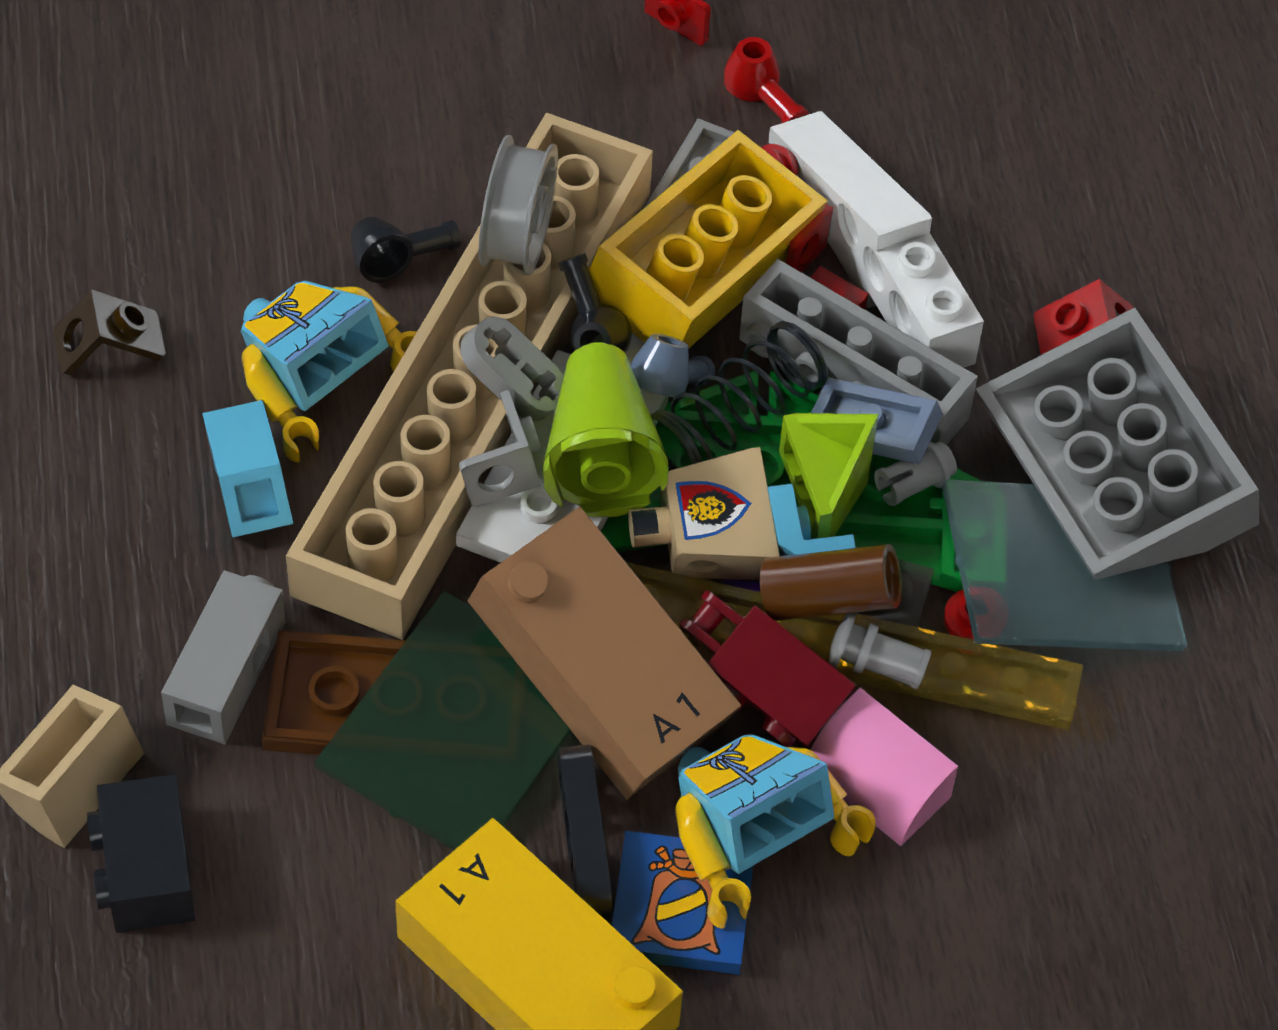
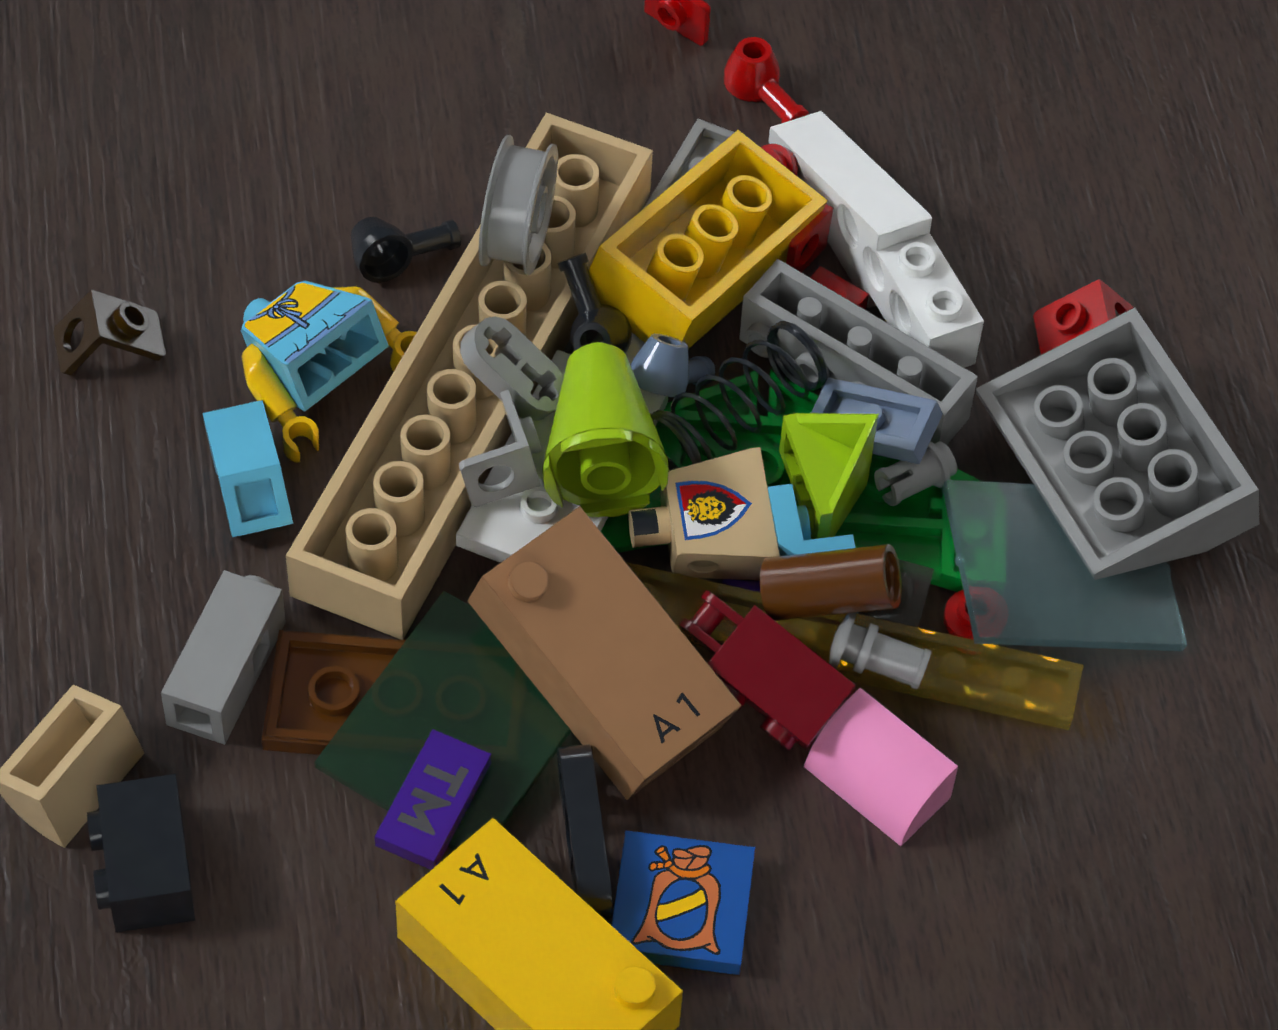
torso [675,735,876,929] -> none
none -> dark purple tile [374,729,491,870]

